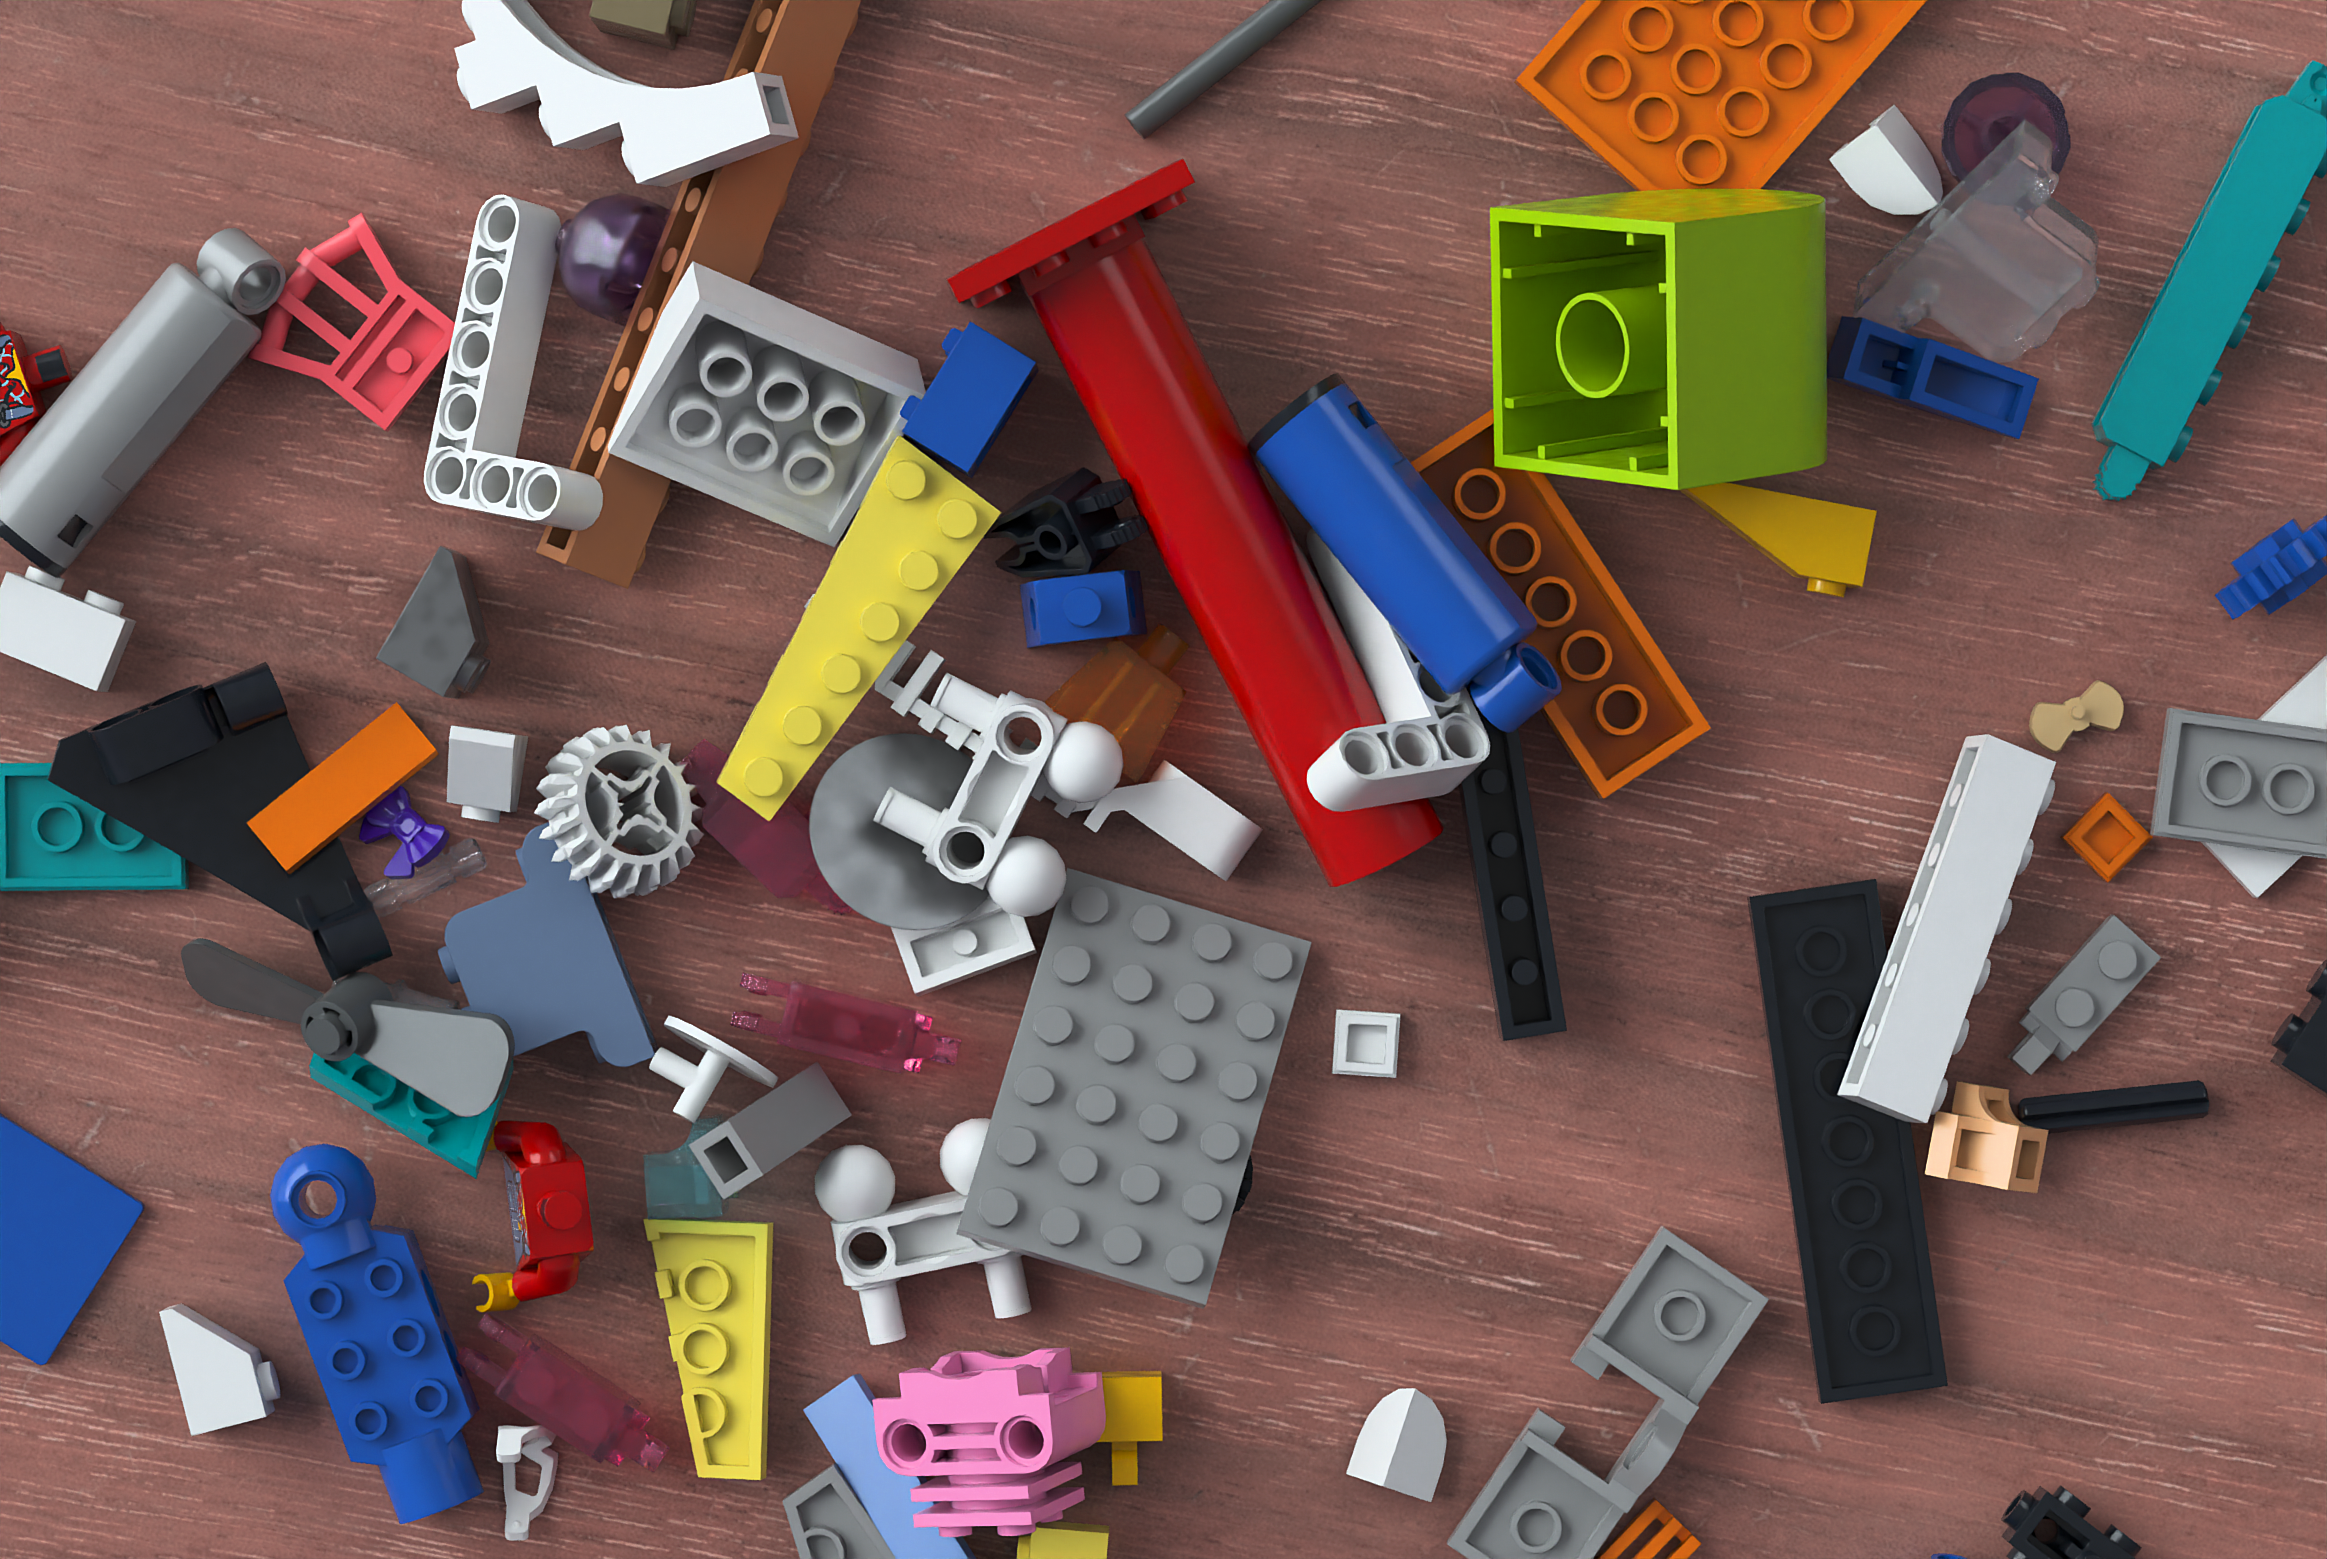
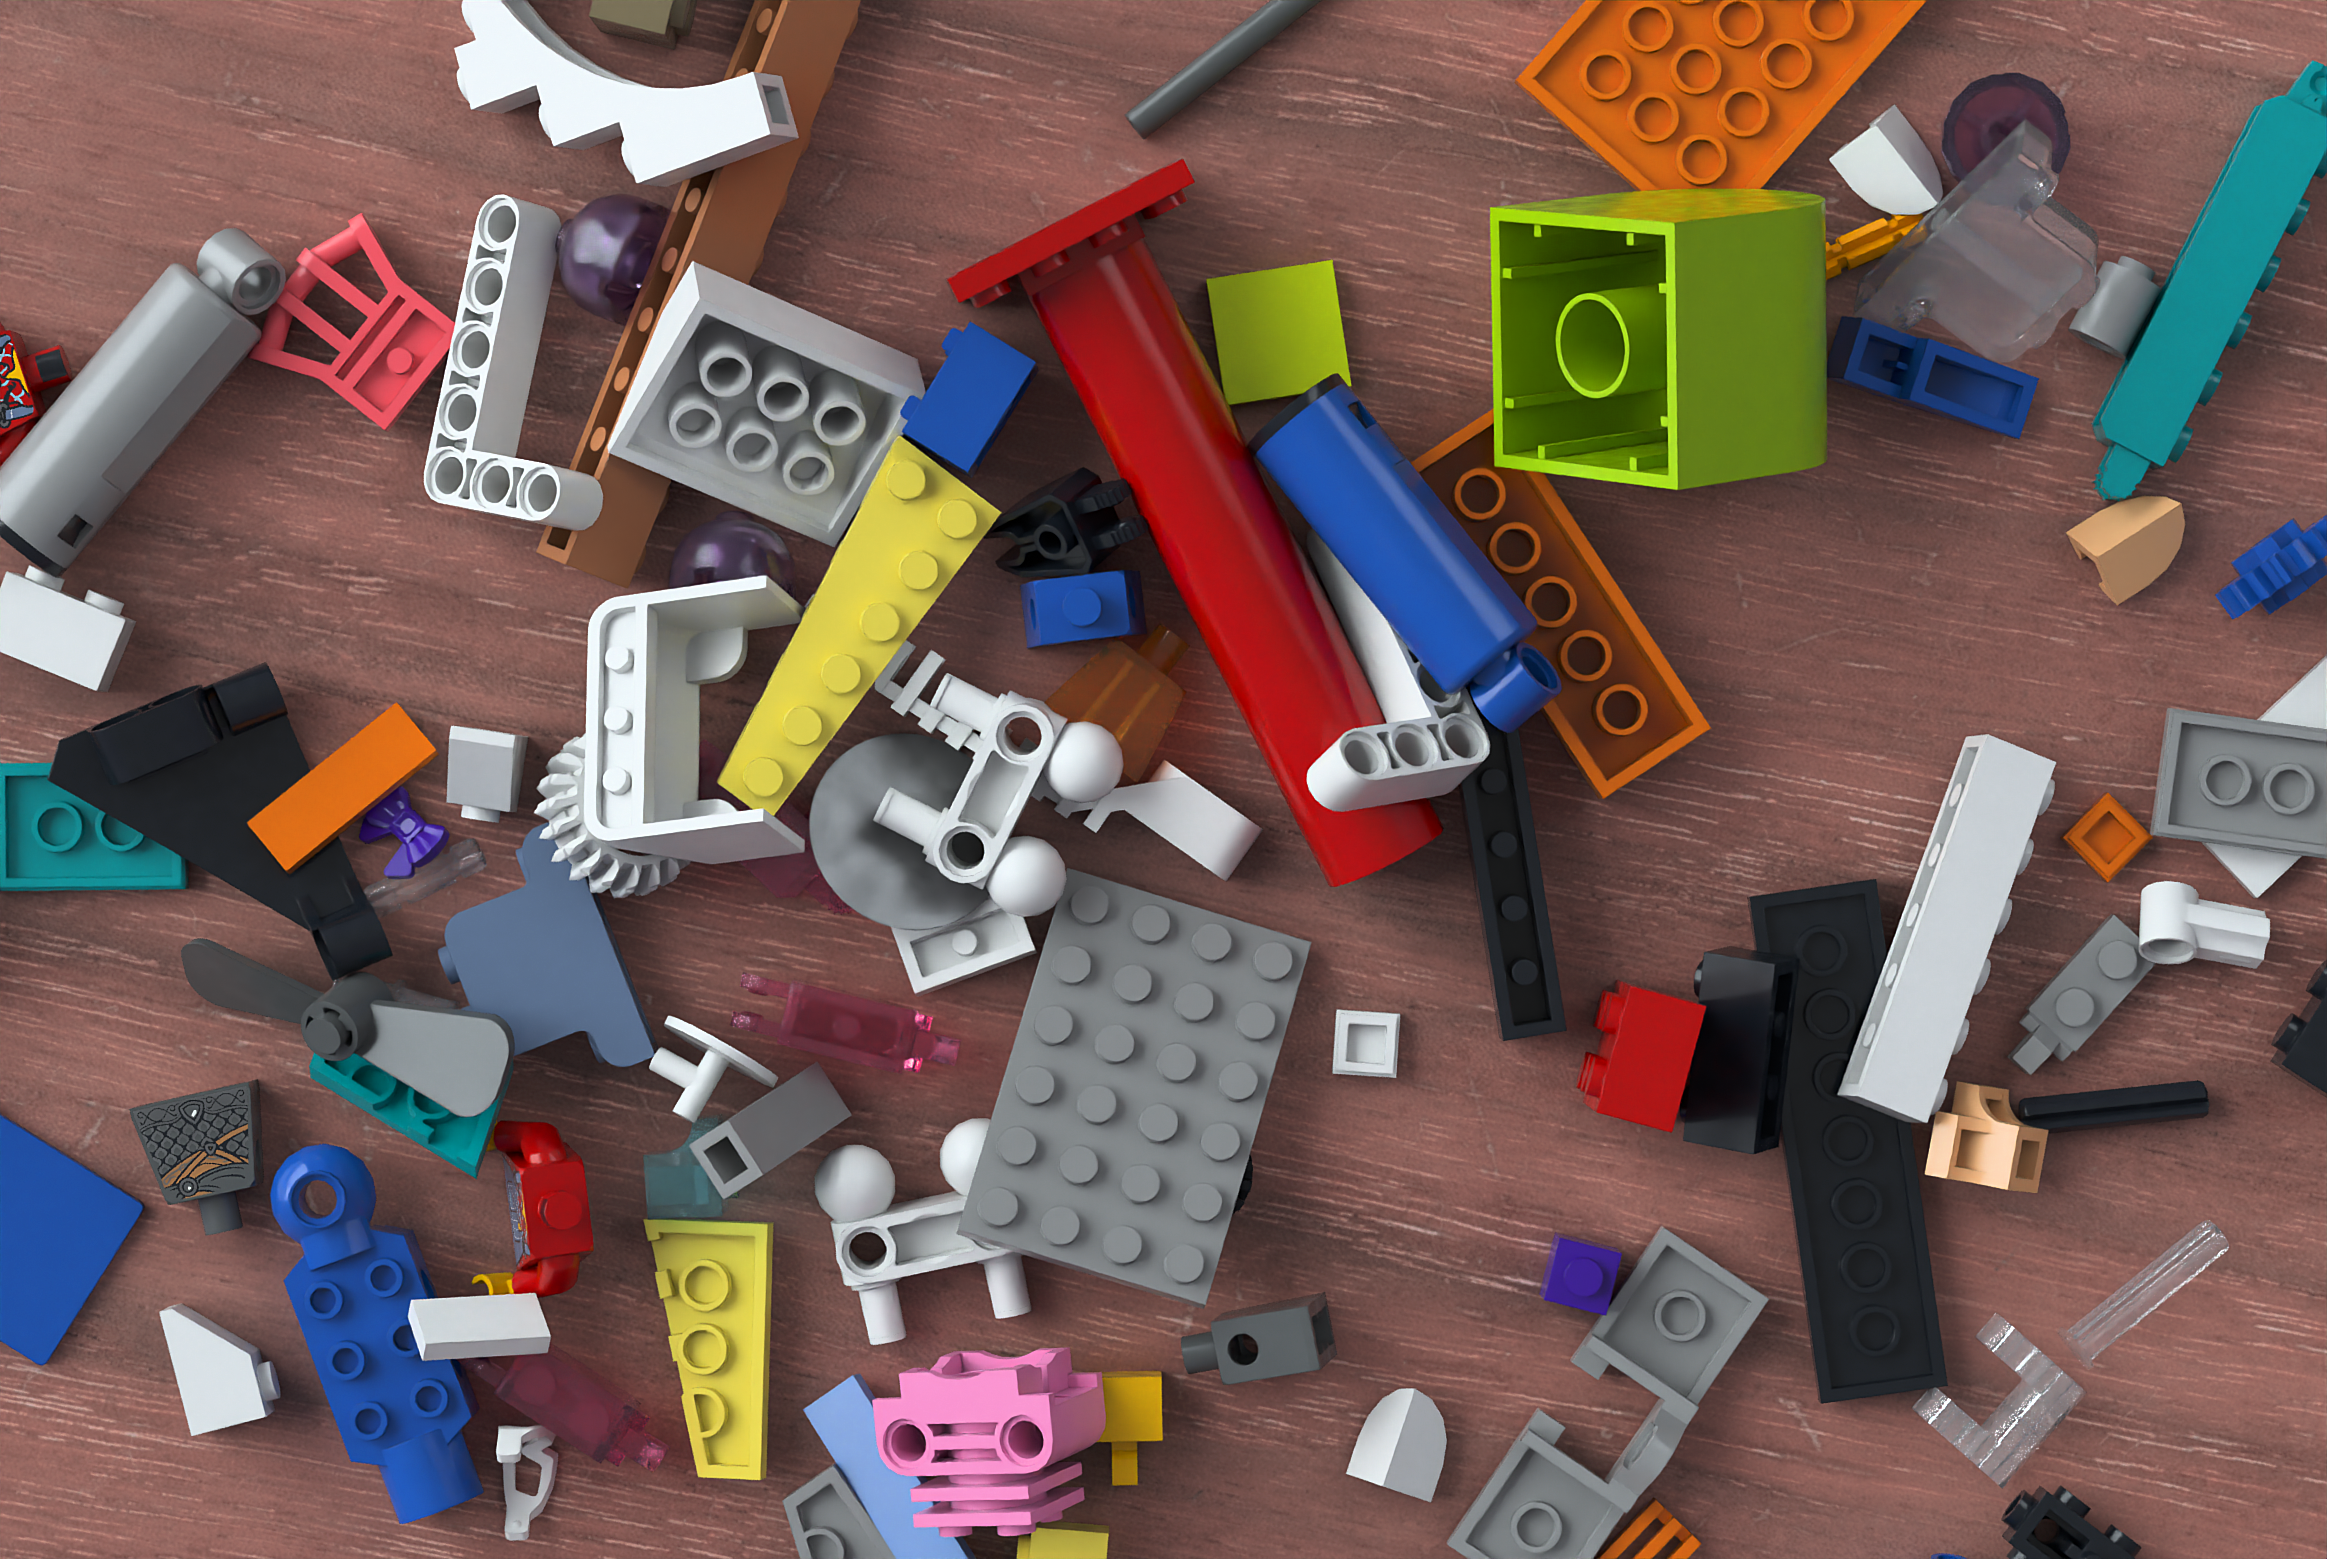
flat silver slope [376,546,491,699] -> none
yellow slope [1680,483,1877,598] -> none
tan piece [2029,680,2124,753] -> none
none -> torso [129,1079,264,1236]
none -> white tile [408,1293,551,1361]
none -> white windscreen [584,575,806,864]
none -> clear purple cylinder [668,511,797,600]
none -> dark grey torso [1181,1292,1337,1385]
none -> neon yellow tile [1206,260,1352,406]
none -> dark purple brick [1539,1232,1622,1316]
none -> red brick [1576,980,1706,1133]
none -> black brick [1680,946,1800,1155]
none -> light orange axle [1826,213,1928,280]
none -> clear connector [1912,1313,2087,1489]
none -> clear axle [2057,1220,2229,1370]
none -> light nougat brick [2066,496,2185,605]
none -> light grey brick [2068,256,2161,359]
none -> white piece [2139,881,2270,969]

